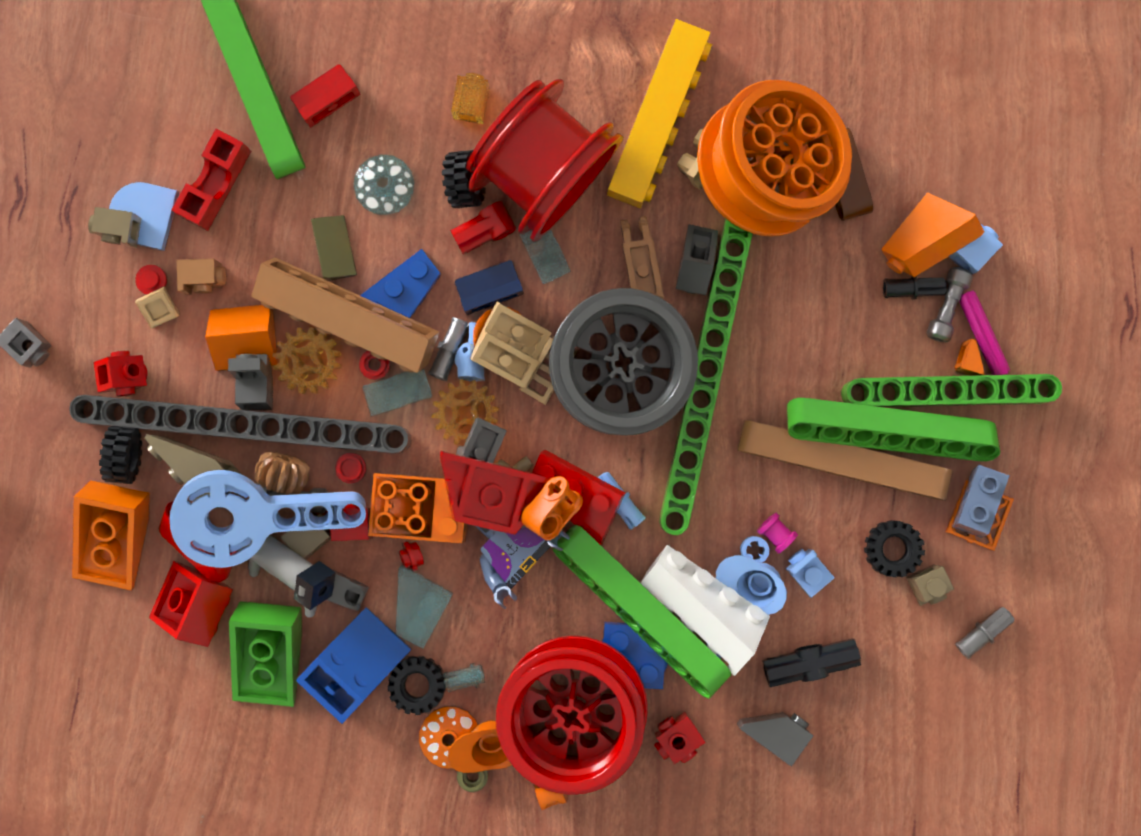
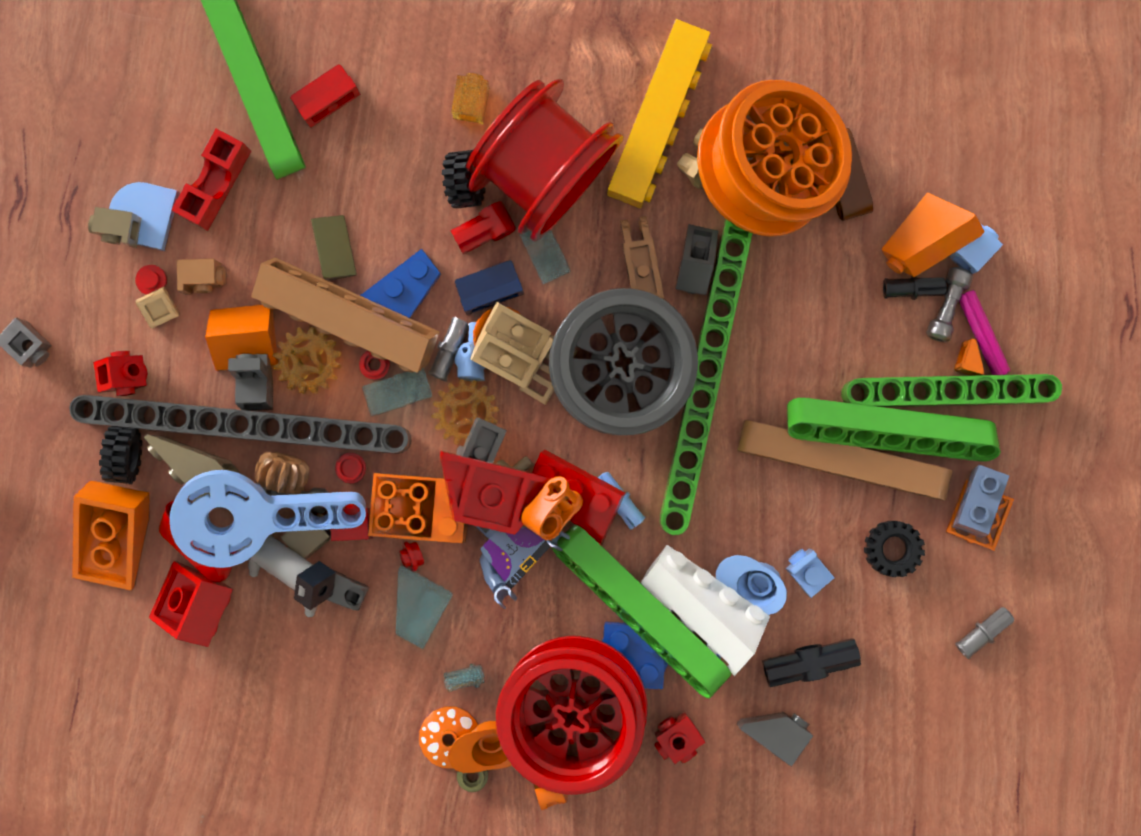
bright green slope [229,601,302,707] -> none
blue slope [296,607,411,724] -> none
clear light blue dish [354,154,415,215] -> none
black tyre [387,656,446,715] -> none
light blue bush [740,536,769,563] -> none
dark pink bush [756,512,798,554] -> none
dark tan brick [906,564,954,606] -> none

